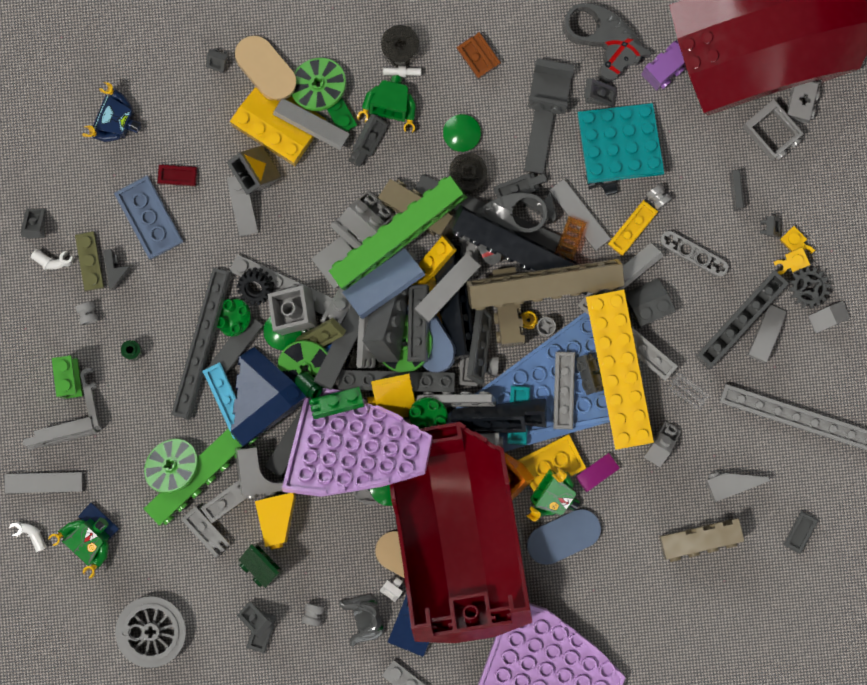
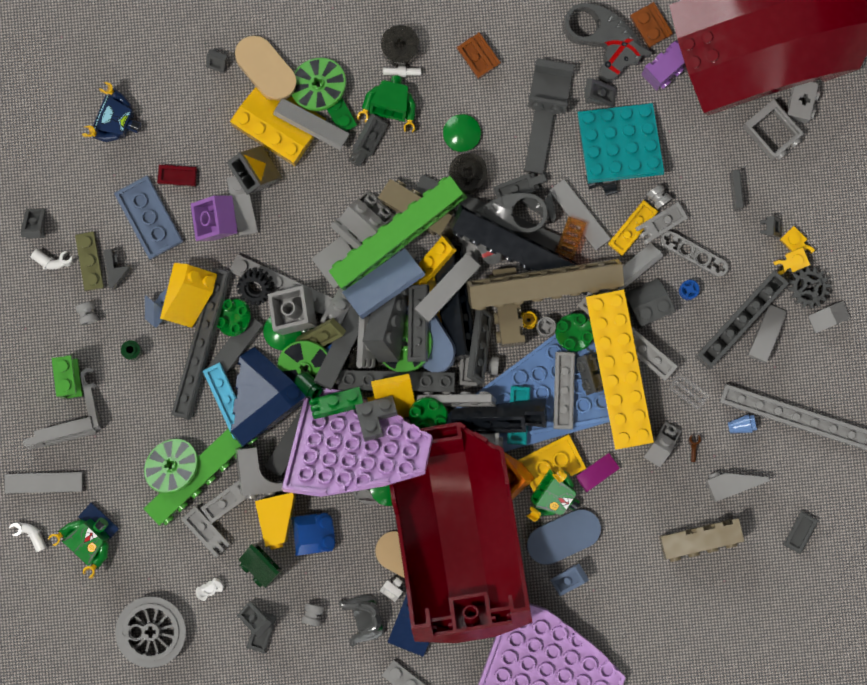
none -> sand blue slope [145,288,167,328]
none -> yellow slope [160,263,217,328]
none -> medium lavender brick [191,196,237,241]
none -> white piece [196,578,224,601]
none -> blue slope [291,513,335,556]
none -> dark grey plate [355,396,398,442]
none -> sand blue slope [550,564,589,596]
none -> green dish [555,313,593,351]
none -> dark orange plate [630,2,673,49]
none -> light grey hinge [635,202,688,244]
none -> blue wheel [679,280,700,300]
none -> reddish brown hand [688,435,701,462]
none -> medium blue cone [728,414,757,434]

